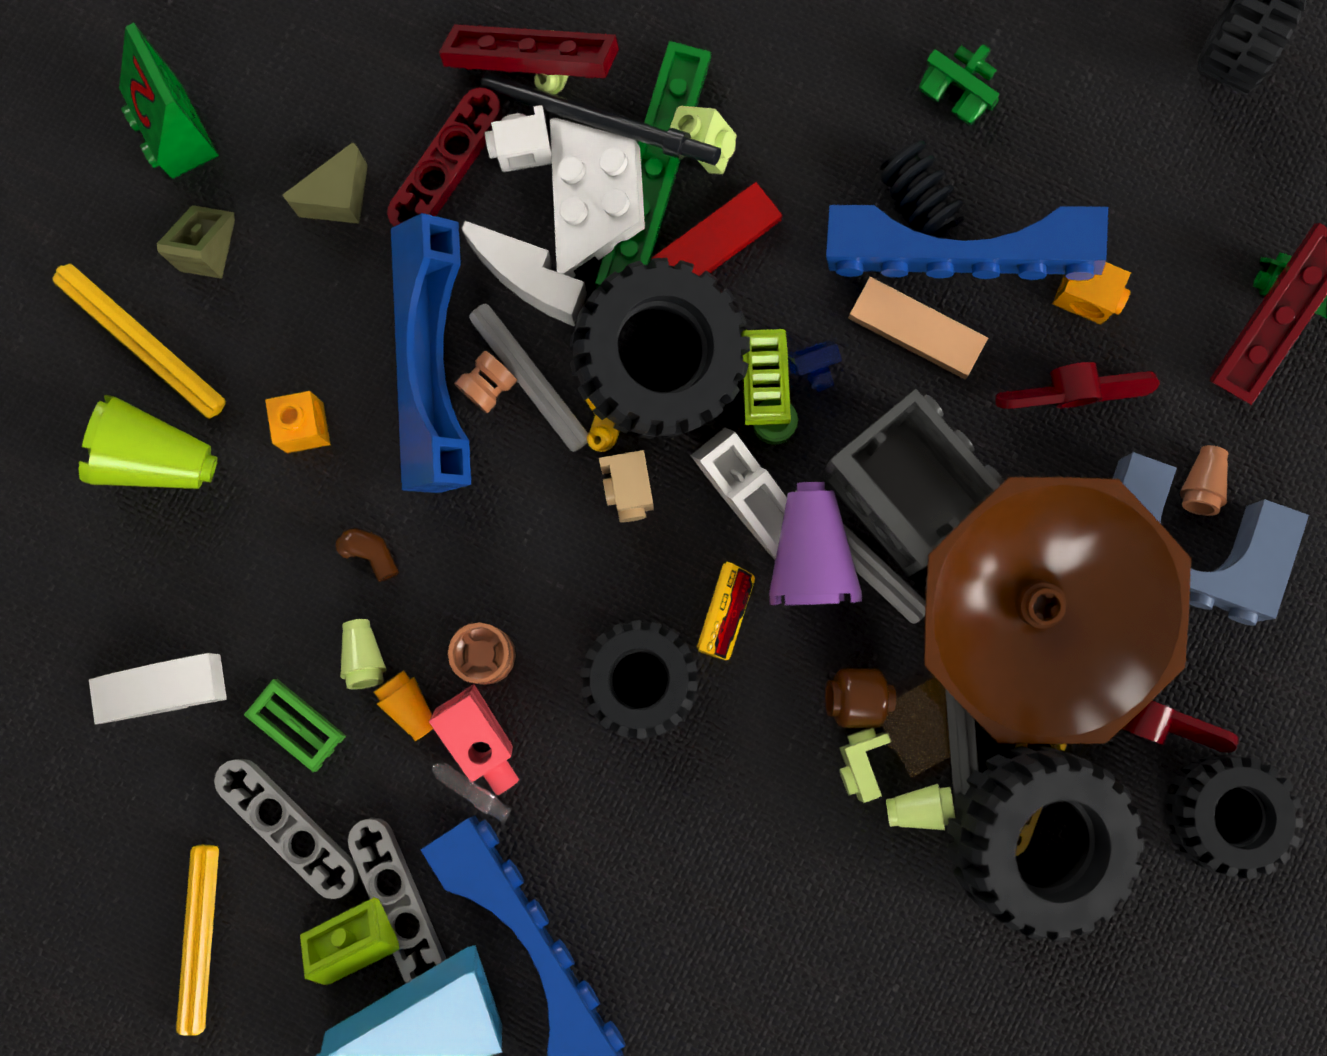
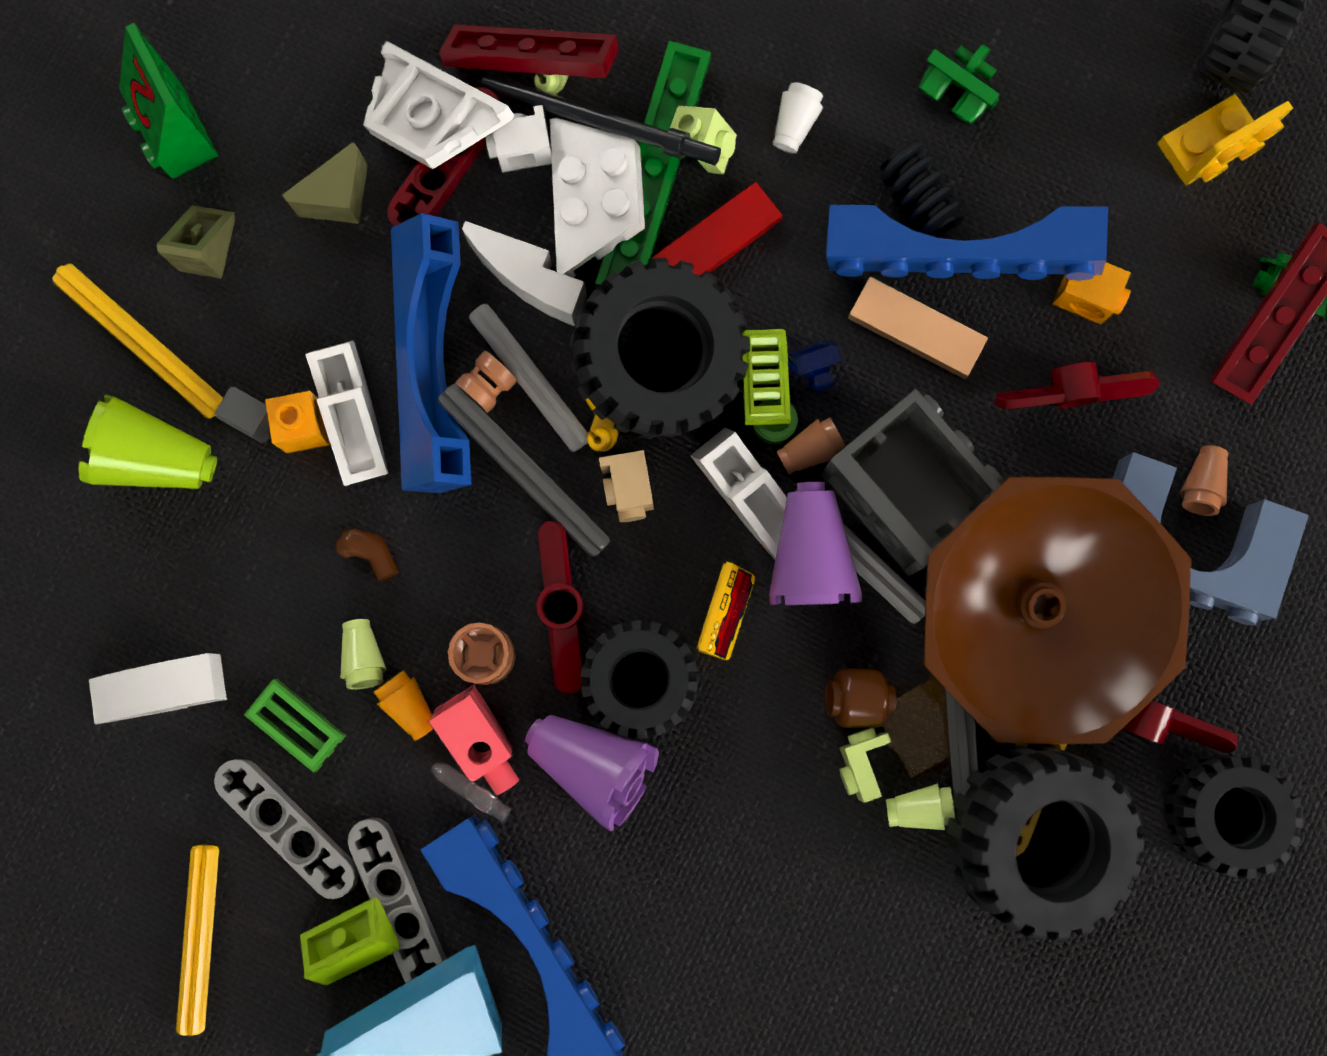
none -> dark grey slope [214,387,270,443]
none -> white slope [305,340,388,486]
none -> white wing [363,41,514,169]
none -> dark grey axle [437,384,610,557]
none -> medium lavender cone [525,715,659,831]
none -> dark red piece [536,521,585,694]
none -> white cone [773,83,823,153]
none -> nougat cone [777,417,846,475]
none -> yellow bracket [1157,94,1293,186]

